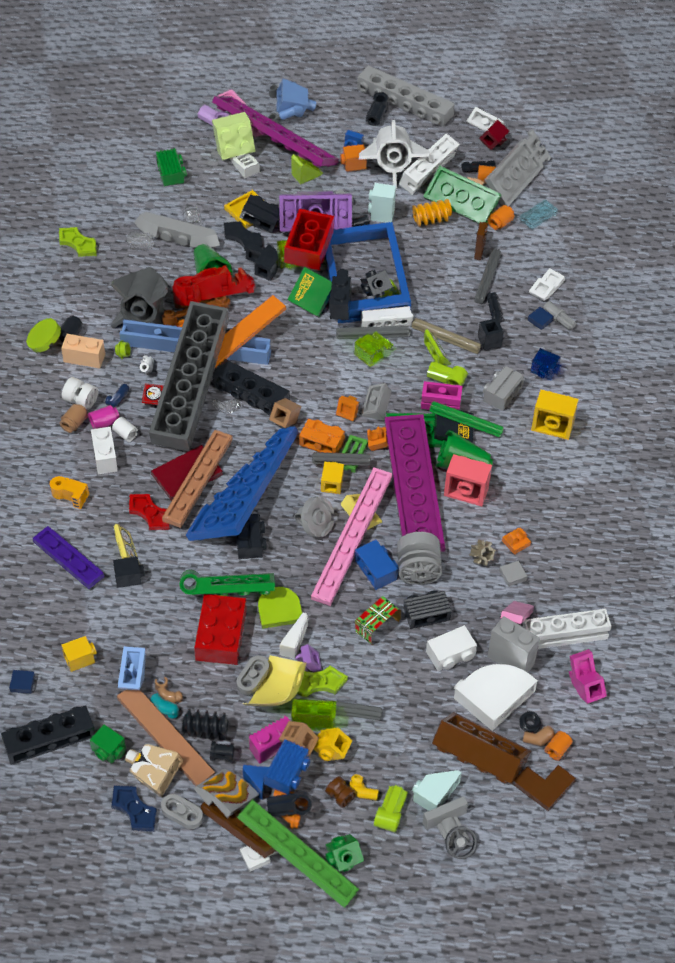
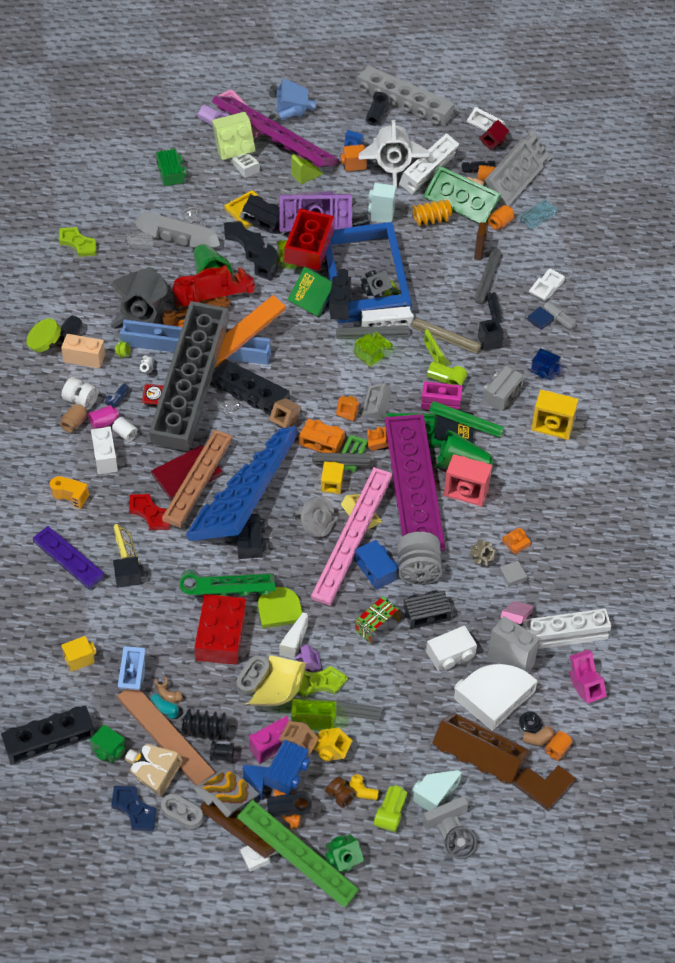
dark blue tile [9,670,35,694] -> none

